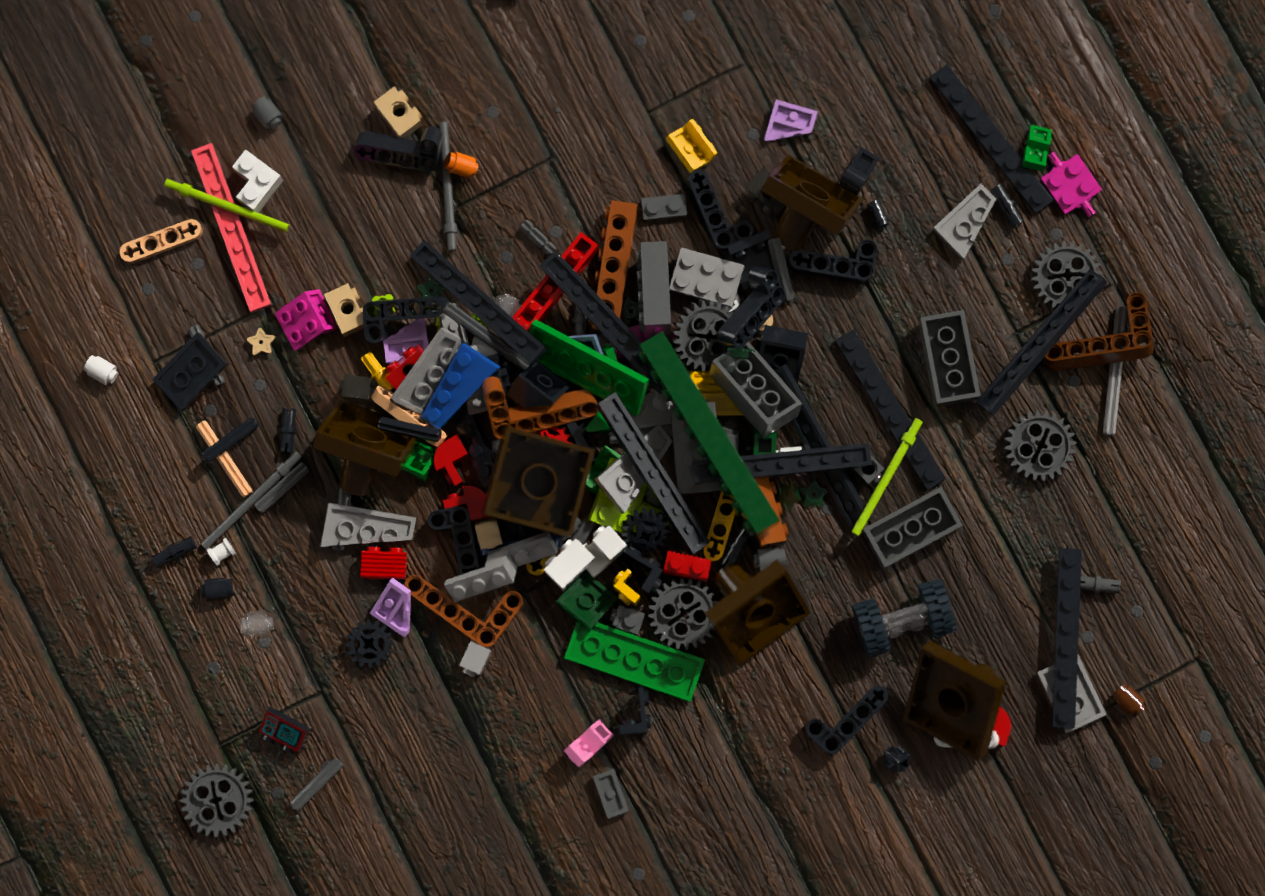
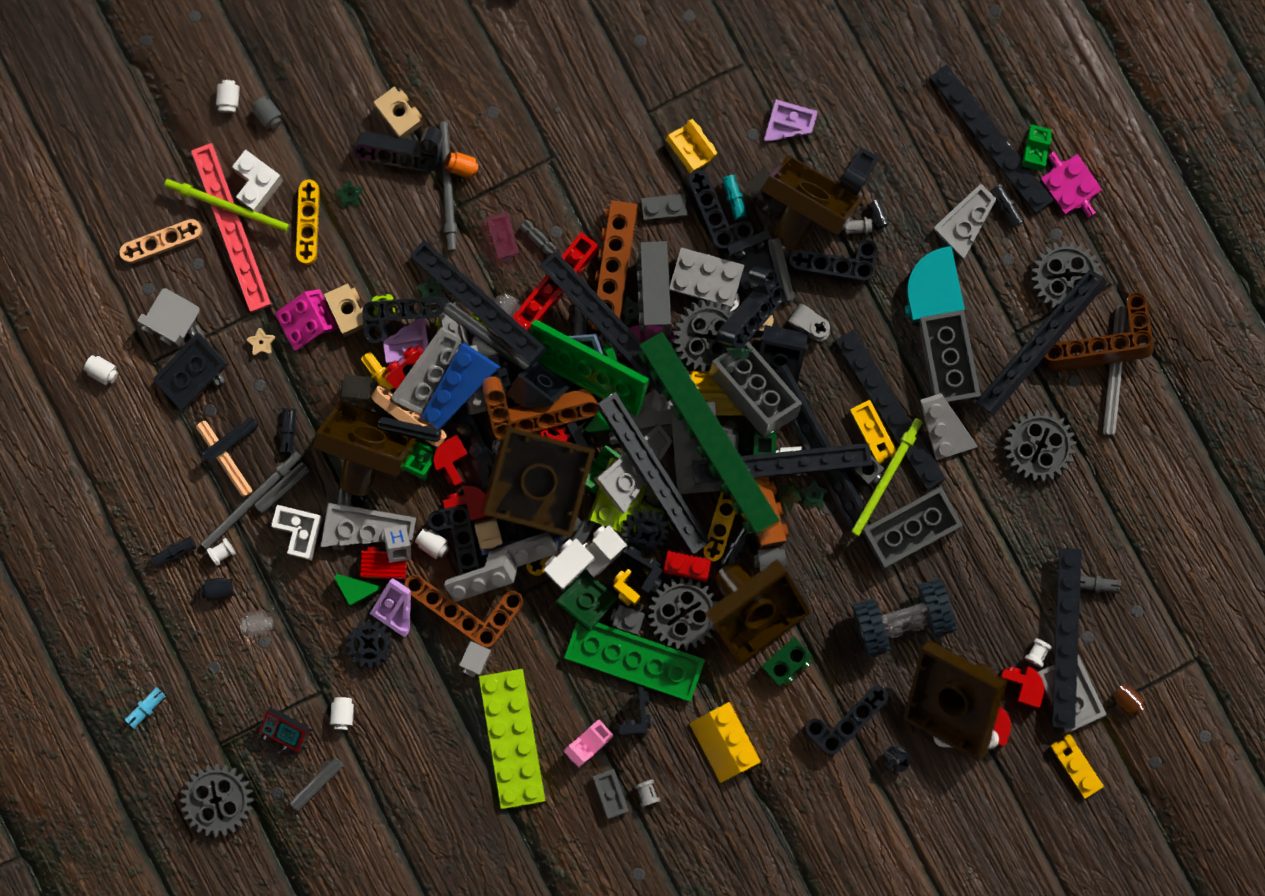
none -> medium azure pin [125,687,166,729]
none -> light grey bracket [137,288,200,346]
none -> white brick [216,80,239,113]
none -> white brick [272,505,323,561]
none -> yellow beam [296,180,320,265]
none -> white brick [330,697,354,730]
none -> clear green plate [335,180,363,208]
none -> green slope [335,574,380,607]
none -> light grey brick [384,525,411,563]
none -> white brick [415,528,449,559]
none -> lime plate [479,669,545,809]
none -> clear pink plate [487,211,519,260]
none -> light grey bush [634,779,660,807]
none -> yellow slope [689,702,761,783]
none -> teal pin [722,175,748,221]
none -> dark green brick [761,636,812,687]
none -> light grey piece [787,303,830,341]
none -> light grey pin [845,217,872,235]
none -> yellow plate [850,400,896,464]
none -> teal brick [904,246,965,324]
none -> light grey wing [920,393,978,460]
none -> red brick [999,666,1044,708]
none -> white bush [1024,638,1053,667]
none -> yellow plate [1050,734,1104,799]

